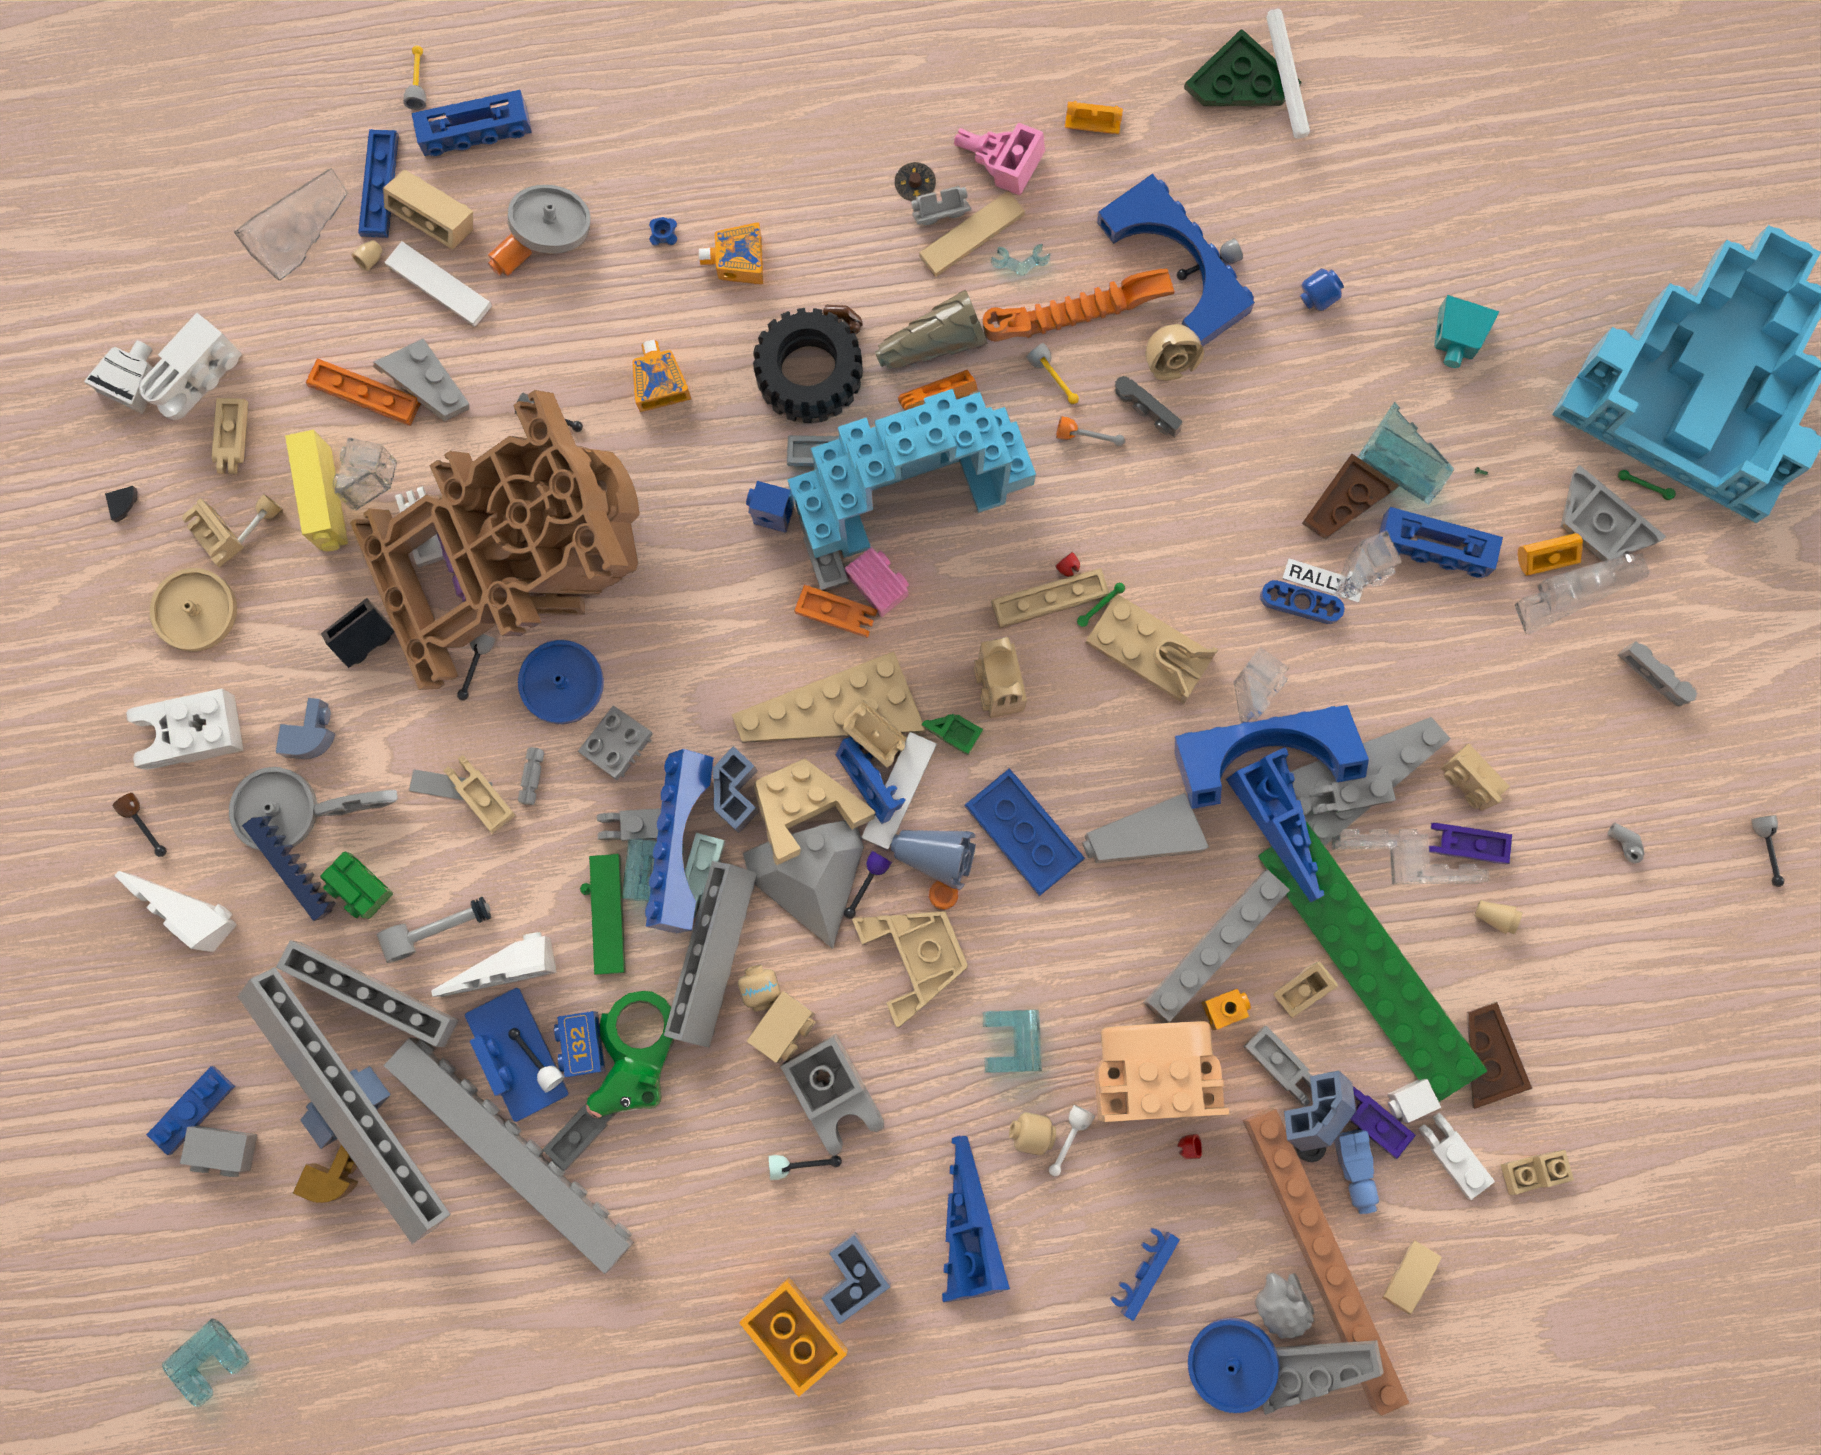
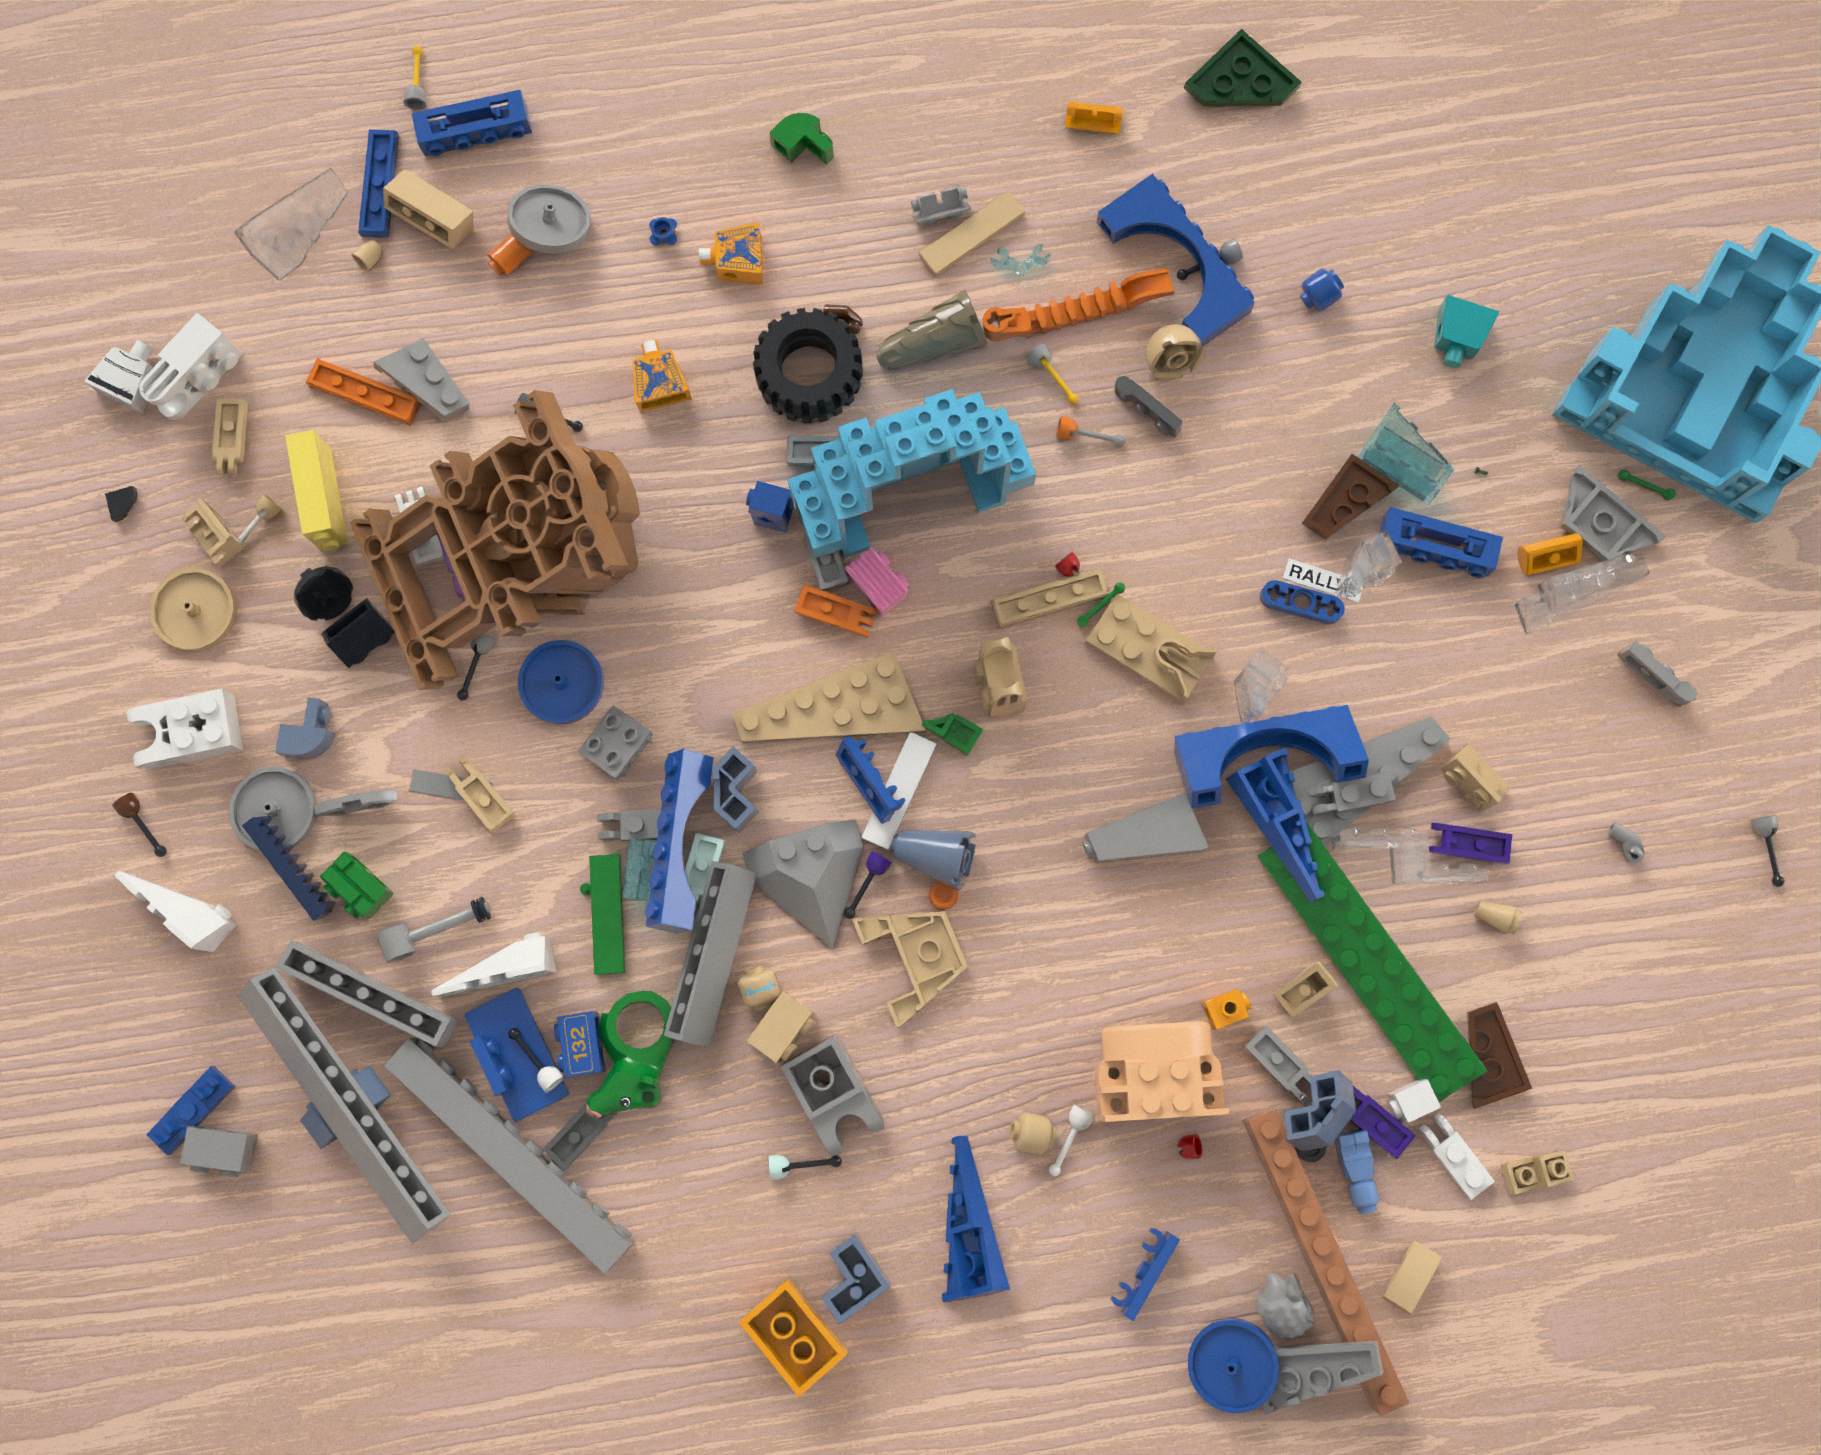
clear light blue connector [162,1318,249,1407] -> none
pearl gold brick [293,1145,359,1203] -> none
clear slope [333,438,397,510] -> none
white tile [385,241,492,327] -> none
light grey axle [518,747,544,805] -> none
tan wing [754,758,875,865] -> none
tan hinge [844,700,907,768] -> none
piece [895,162,936,201] -> none
orange hinge [898,369,978,411] -> none
bright pink brick [954,123,1045,196] -> none
blue tile [964,768,1085,896] -> none
clear light blue connector [982,1010,1042,1073] -> none
light grey brick [1143,870,1290,1023] -> none
white axle [1266,8,1310,139] -> none
none -> black tile [294,566,353,621]
none -> green brick [769,113,834,165]

